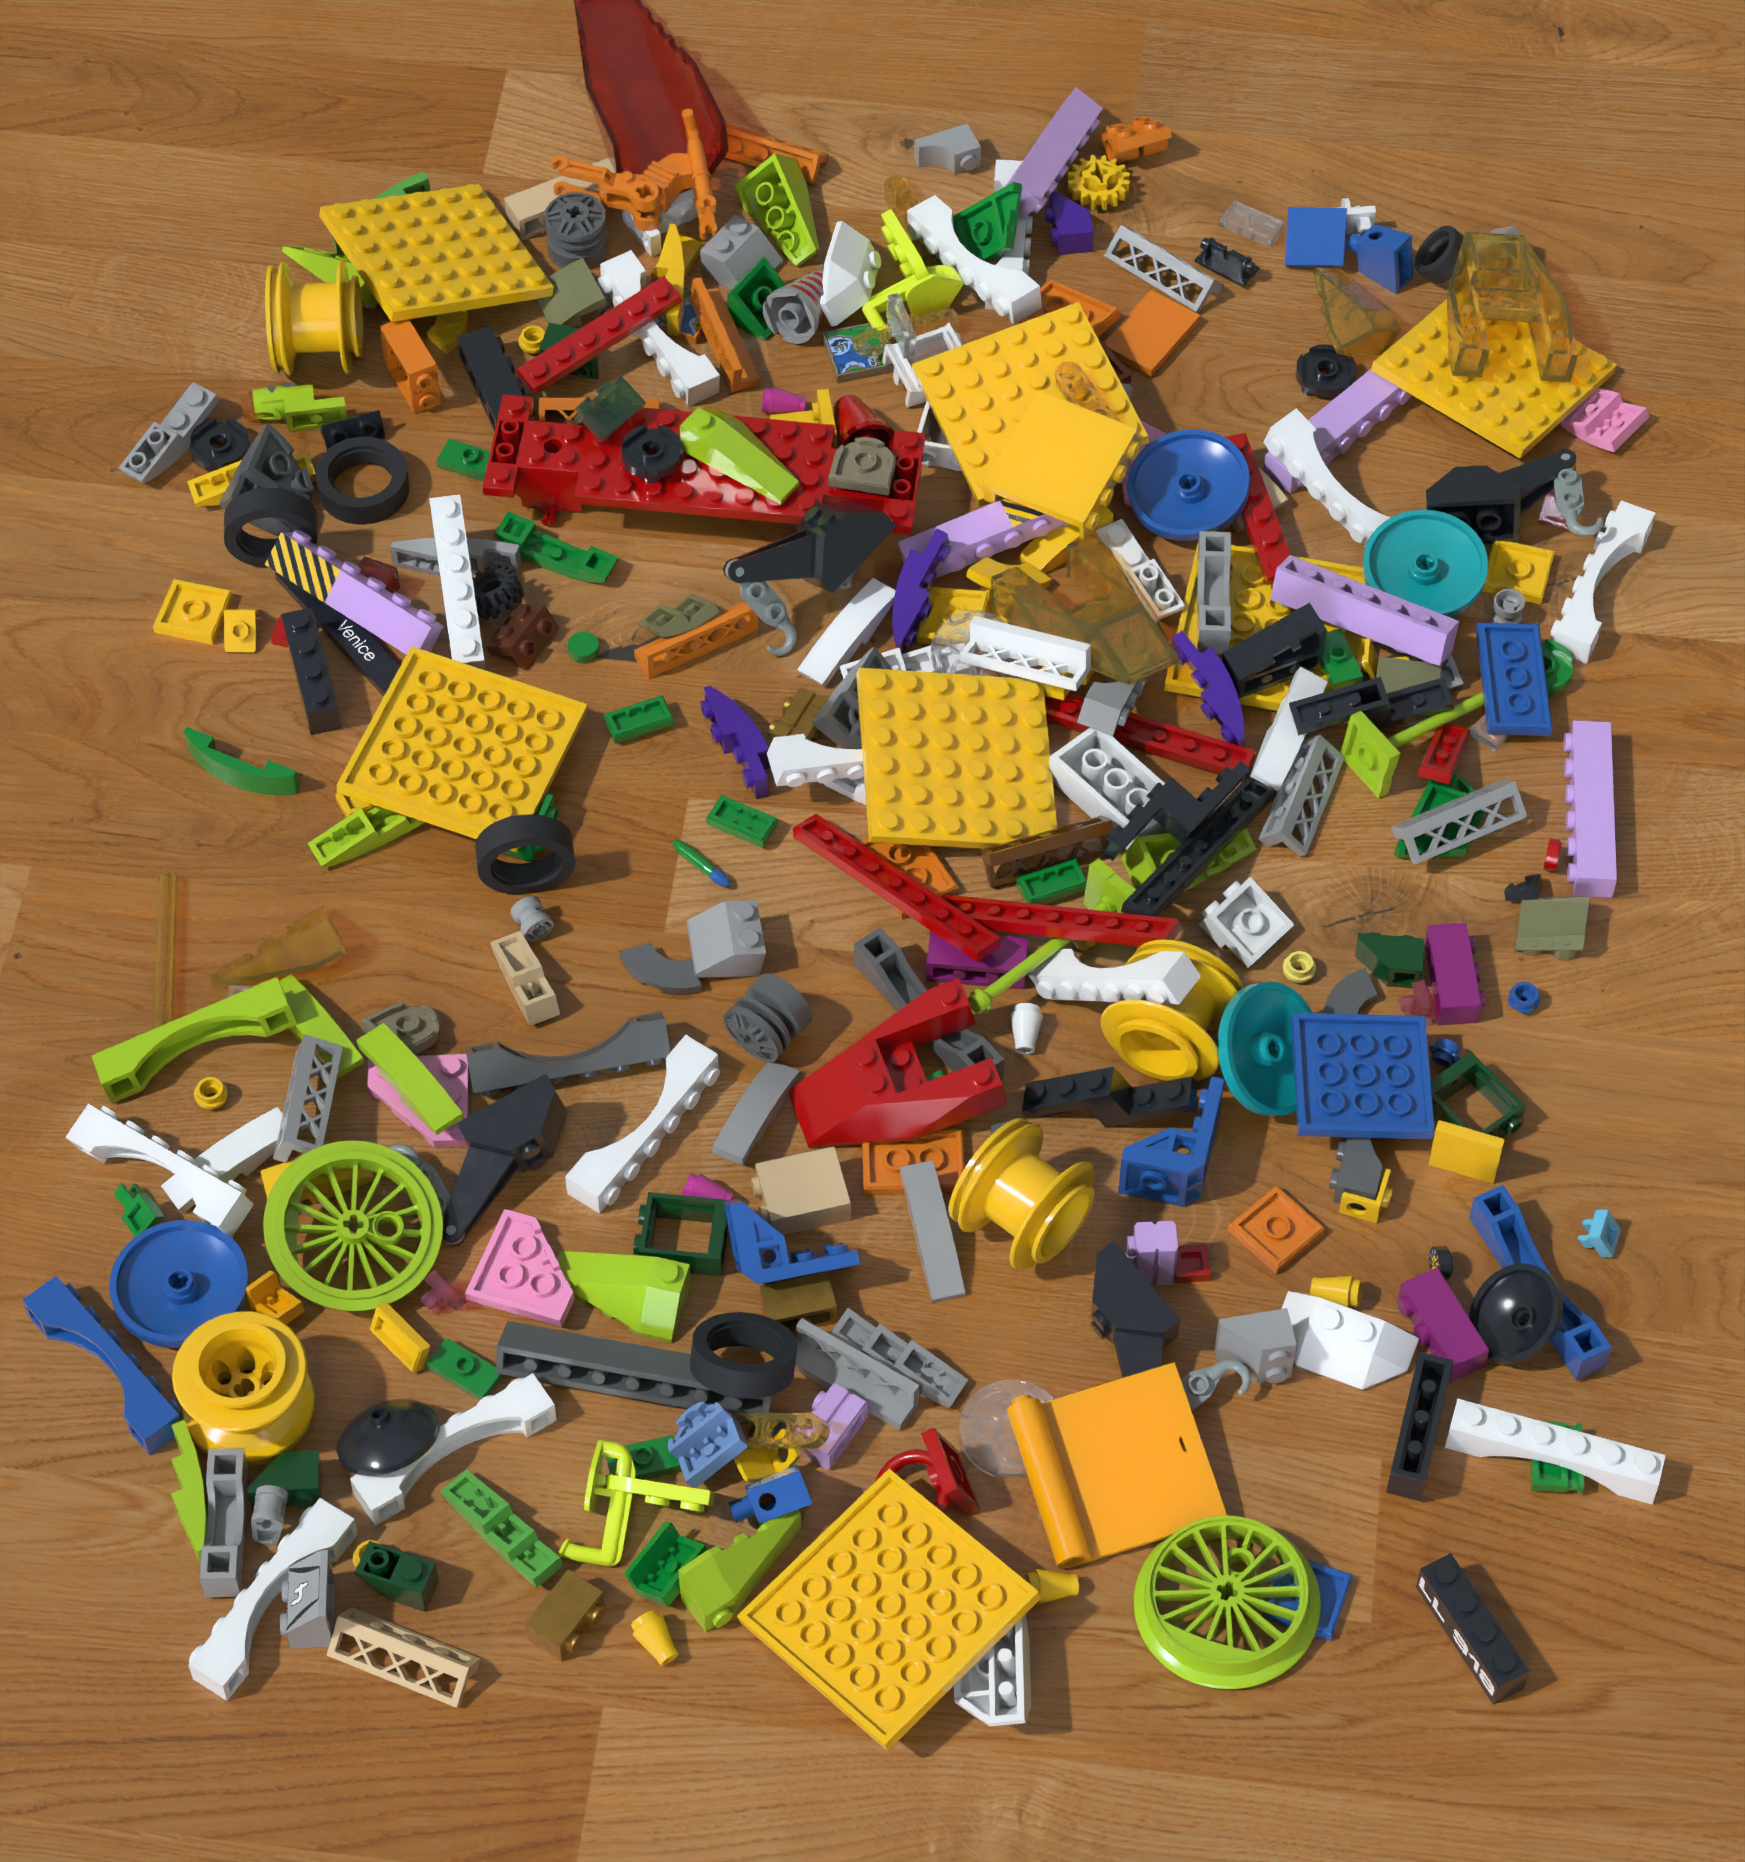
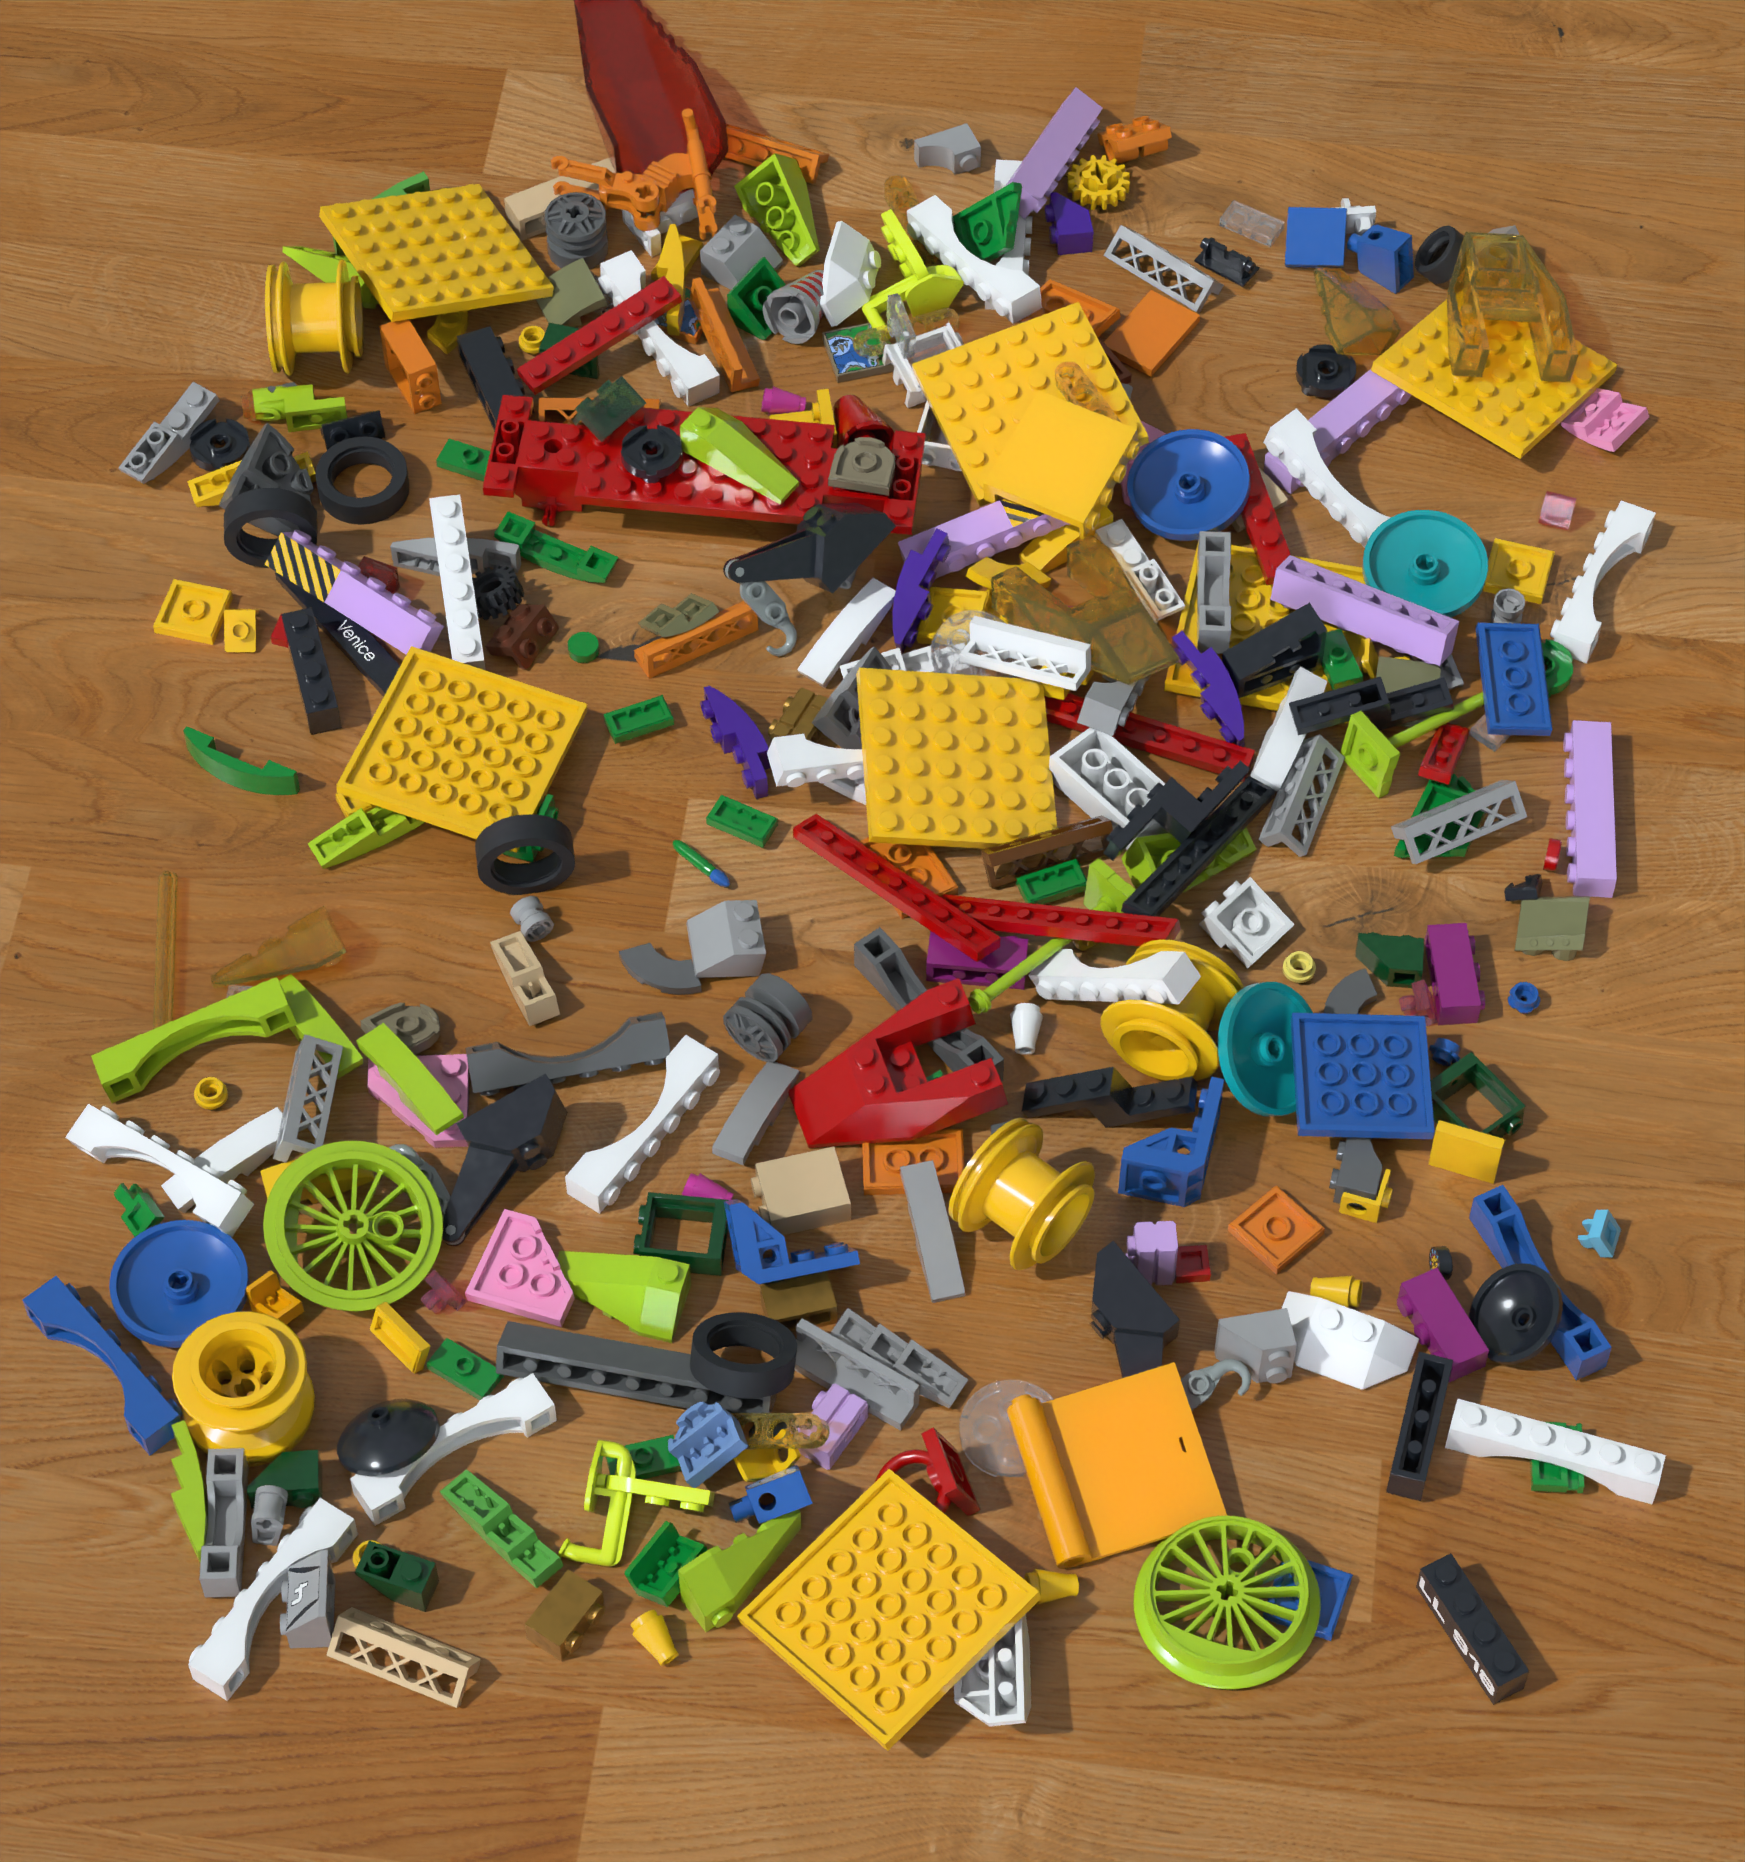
black slope [1426,449,1603,544] -> none

